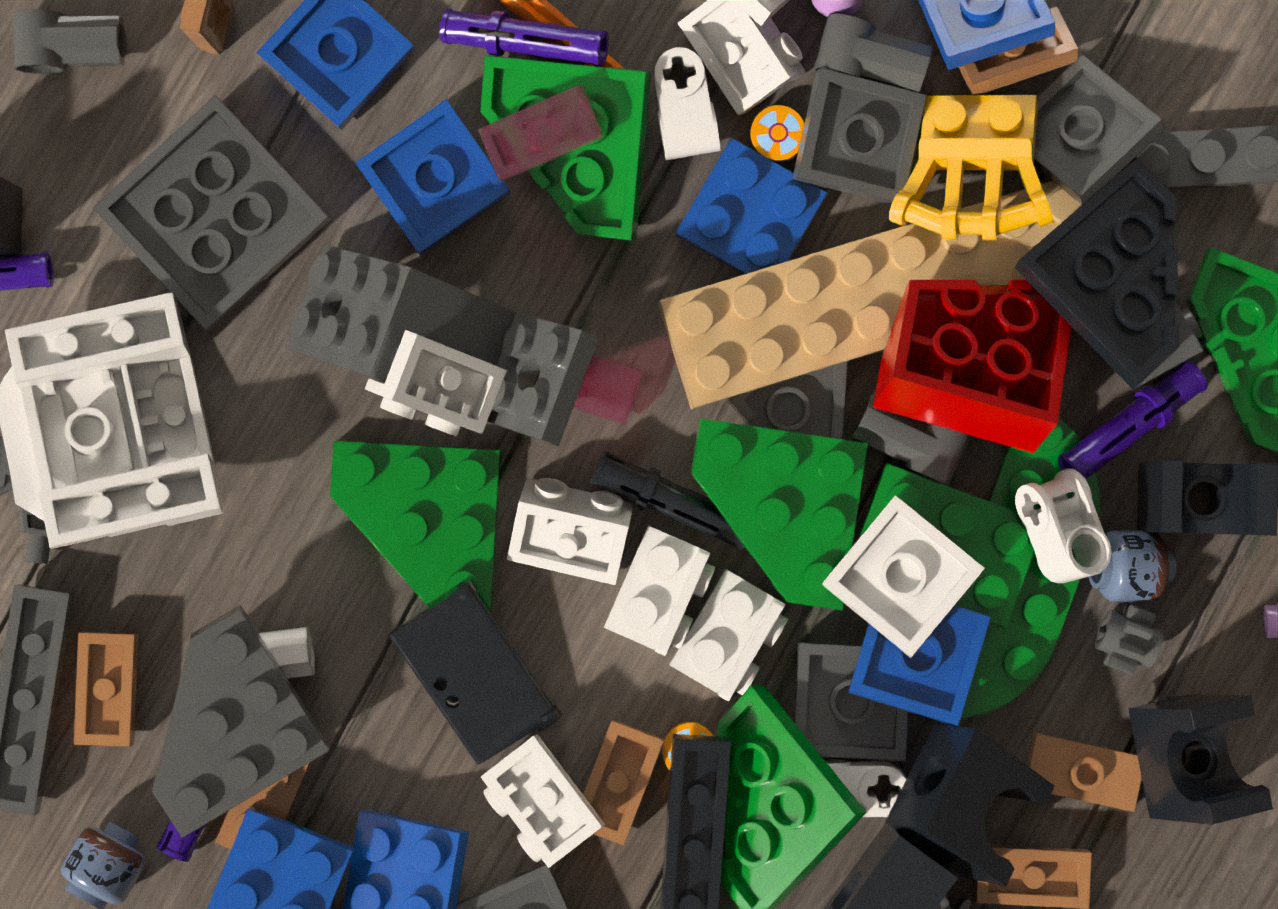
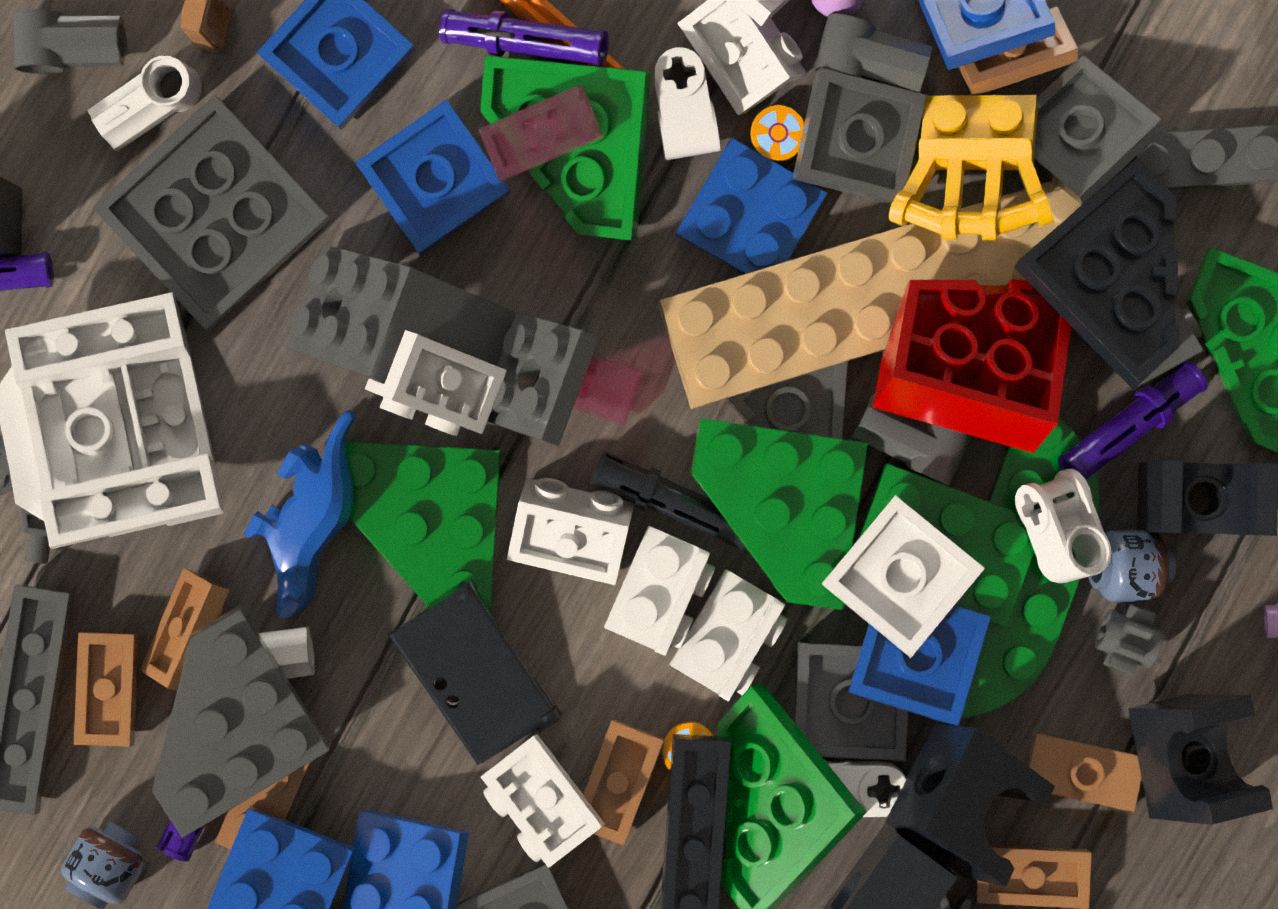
none -> white piece [87,56,202,151]
none -> medium nougat plate [139,568,229,691]
none -> blue animal [243,410,355,619]

